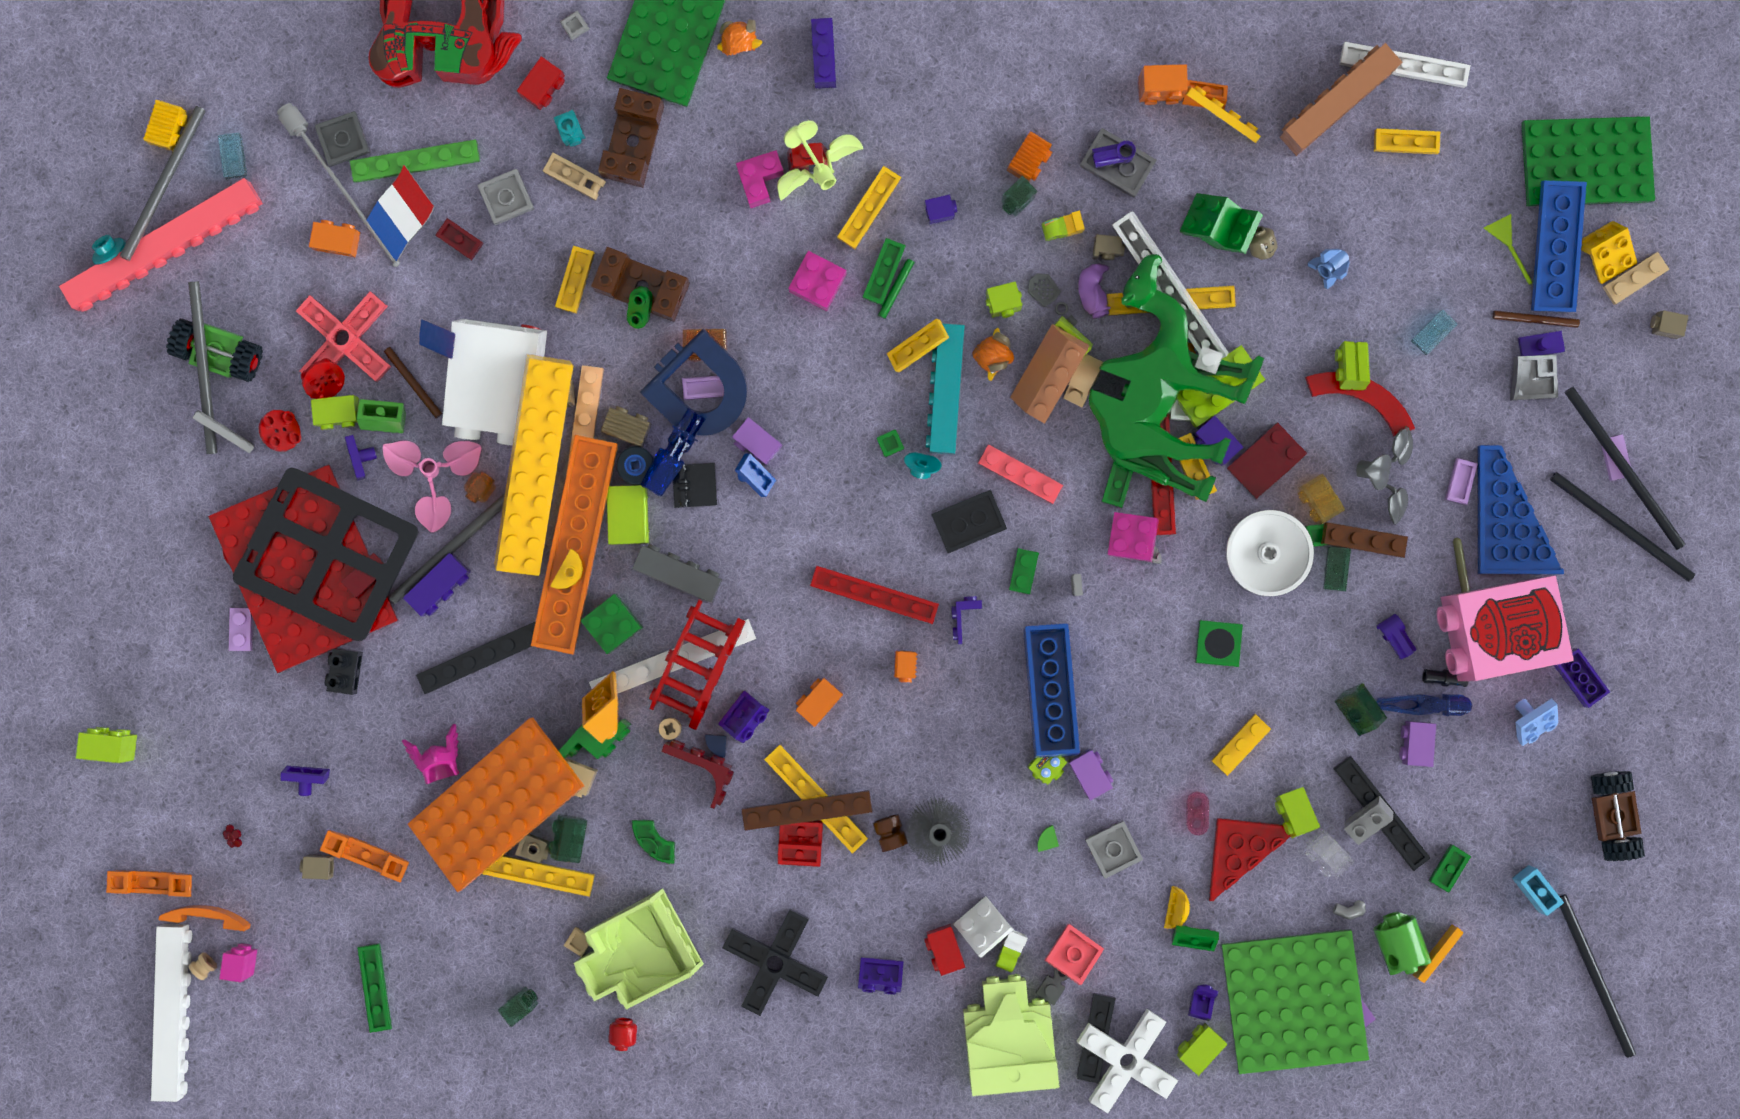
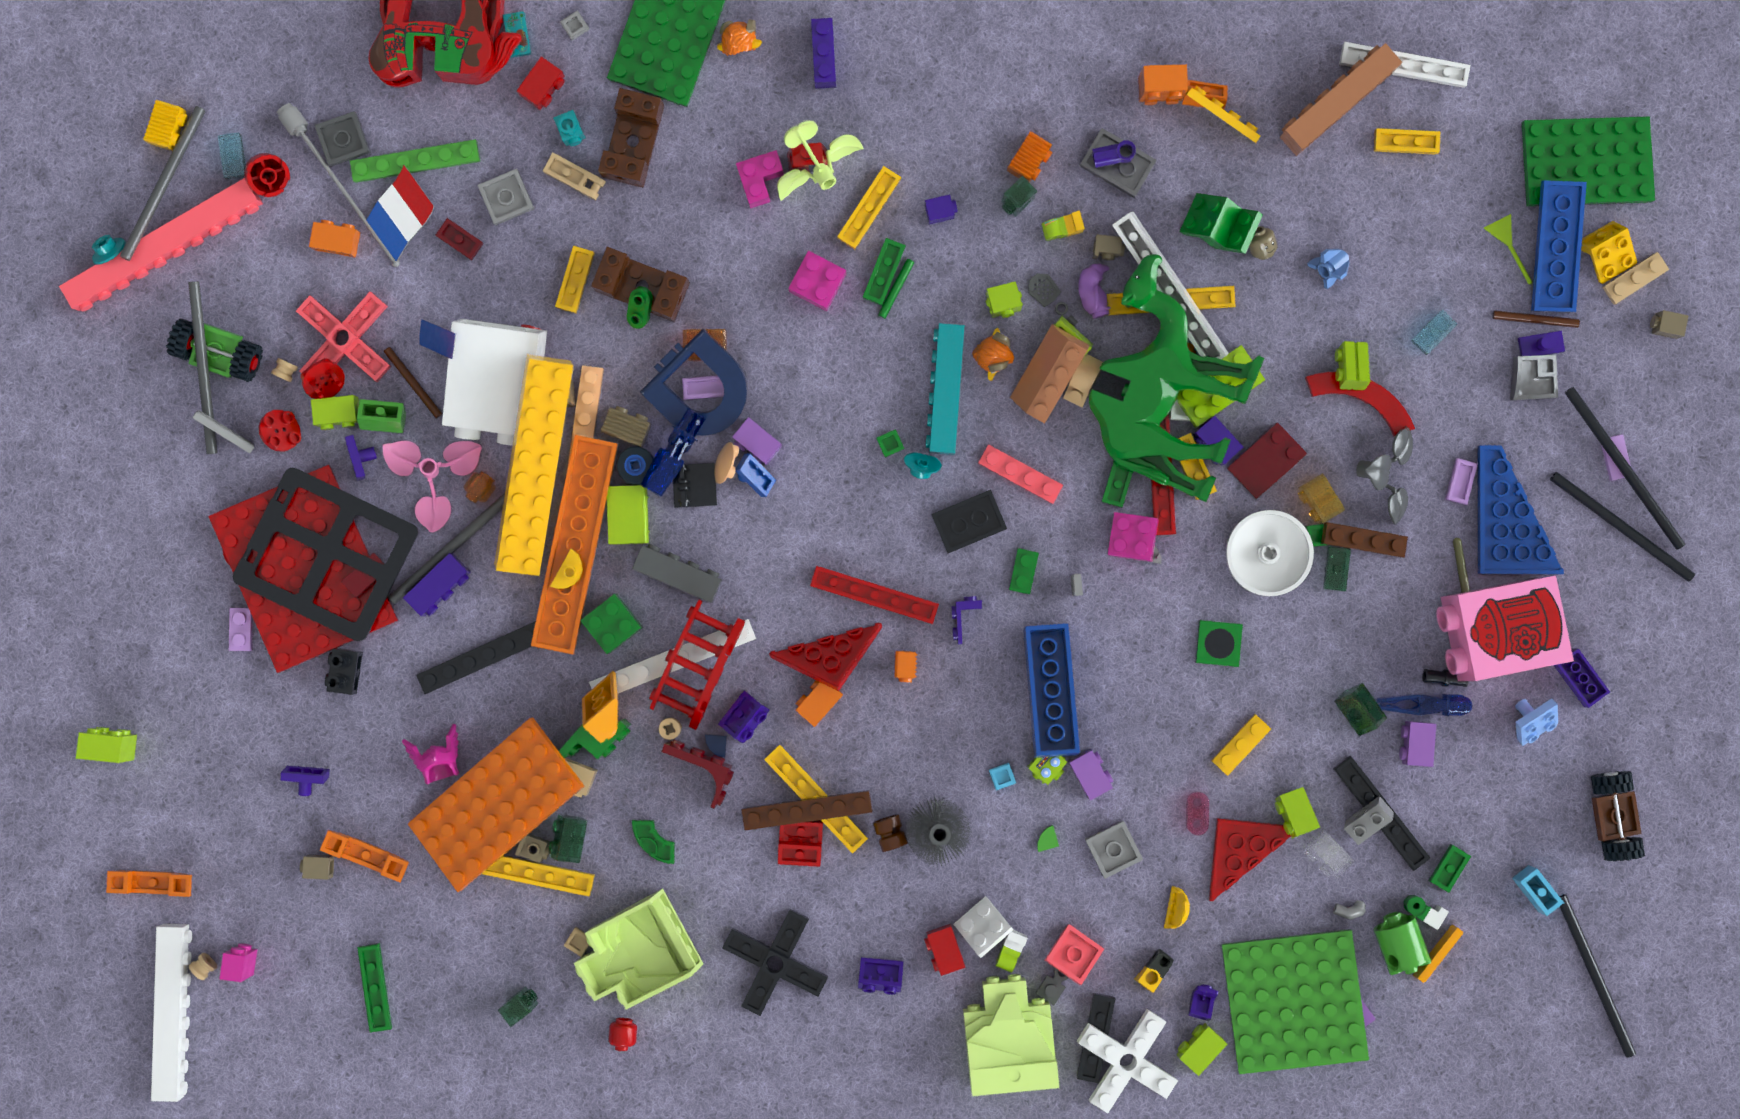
orange slope [158,905,251,931] -> none
dark red plant [223,824,242,848] -> none
yellow plate [887,318,949,372] -> none
green plate [1172,925,1219,951] -> none
white plate [1195,346,1223,375] -> none
dark purple piece [1376,614,1417,660] -> none
none -> red cylinder [244,153,290,197]
none -> tan wheel [271,358,298,382]
none -> teal tile [503,11,532,58]
none -> light nougat dish [714,442,739,484]
none -> red tile [769,622,882,691]
none -> medium azure tile [989,763,1016,790]
none -> leg [1134,949,1174,993]
none -> leg [1403,895,1449,930]

